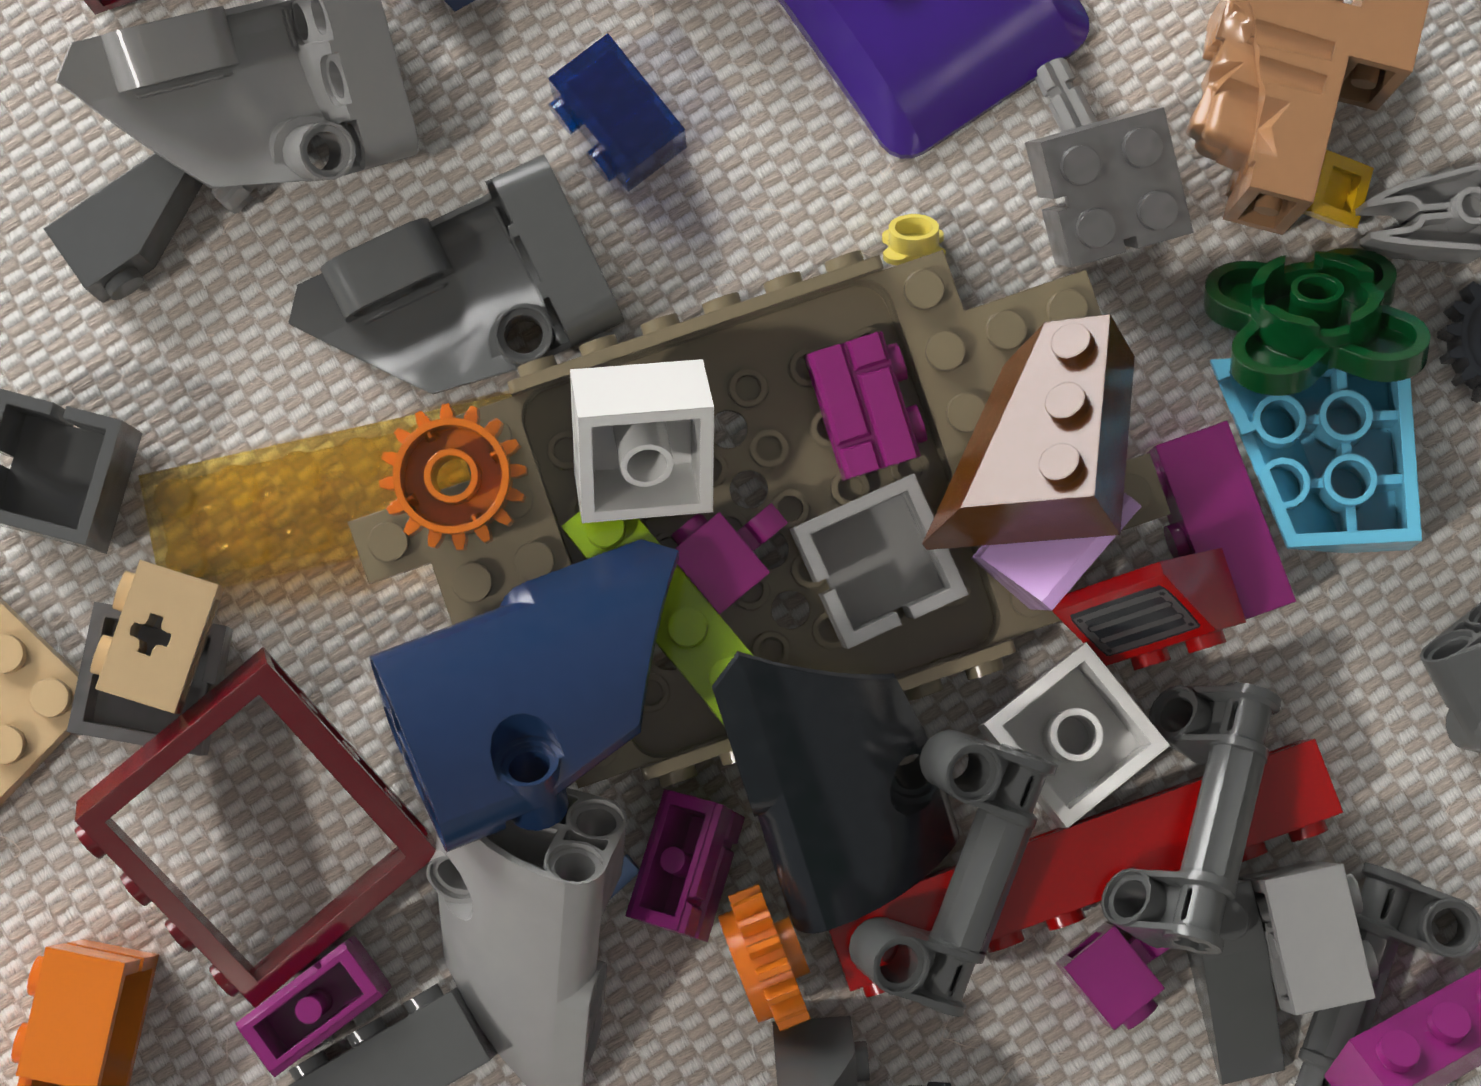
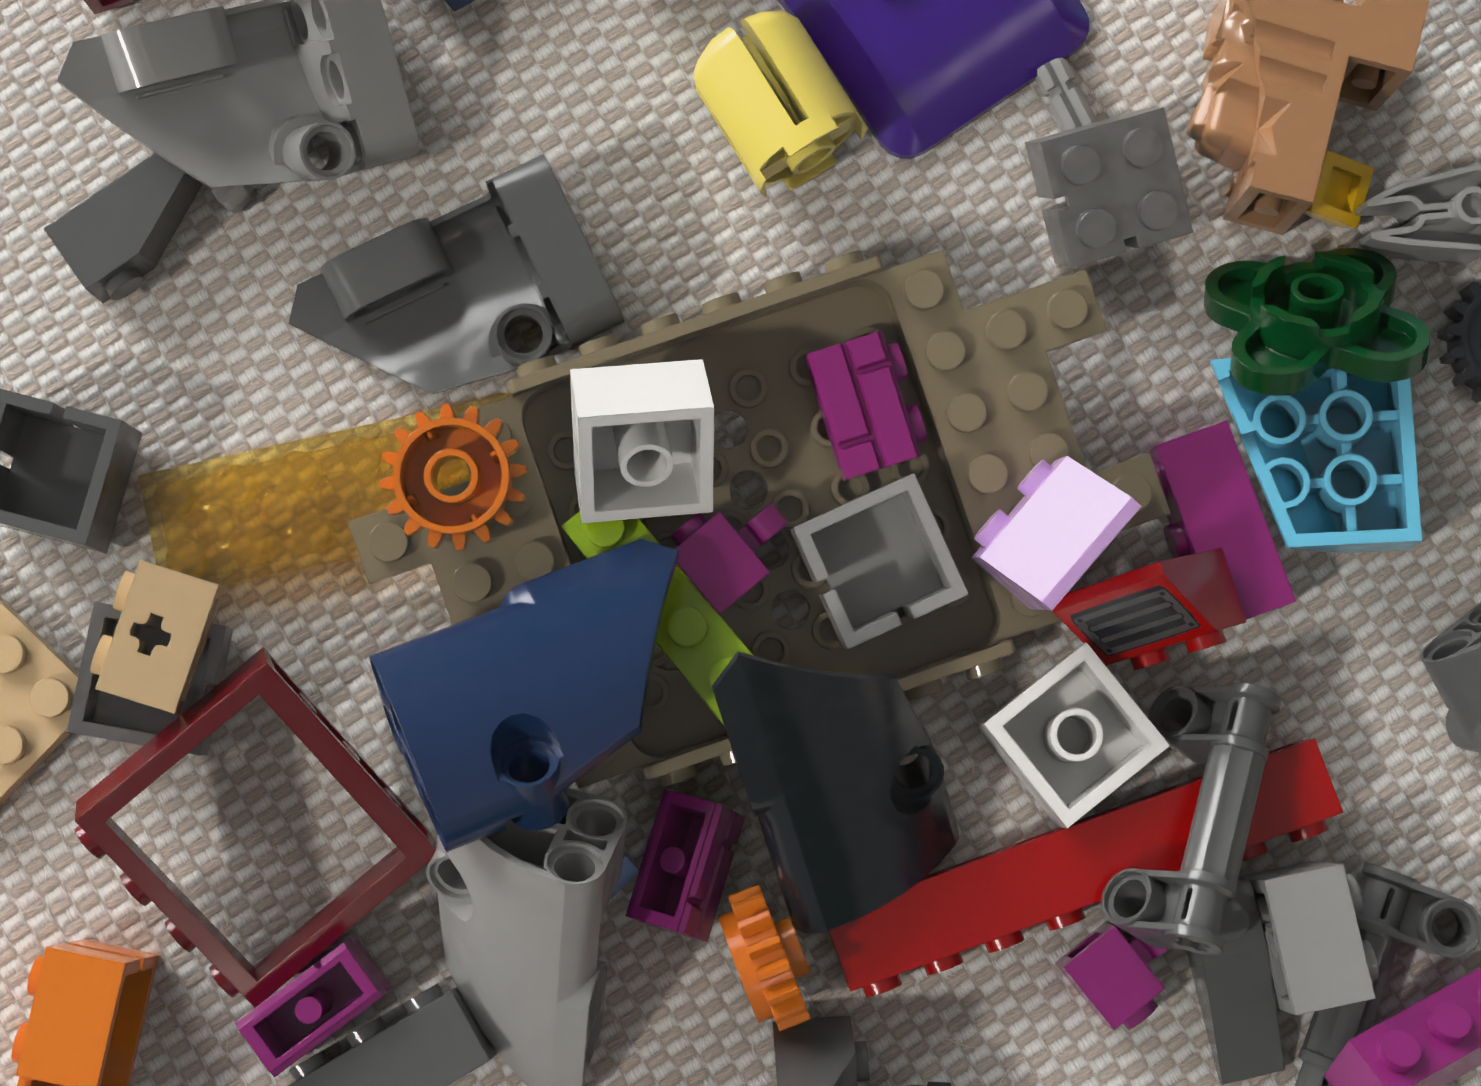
clear blue brick [548,33,687,192] -> none
dark grey piece [849,729,1058,1017] -> none
light yellow plate [882,214,946,265] -> none
reddish brown wedge [922,314,1135,550] -> none
none -> light yellow cylinder [694,10,868,197]

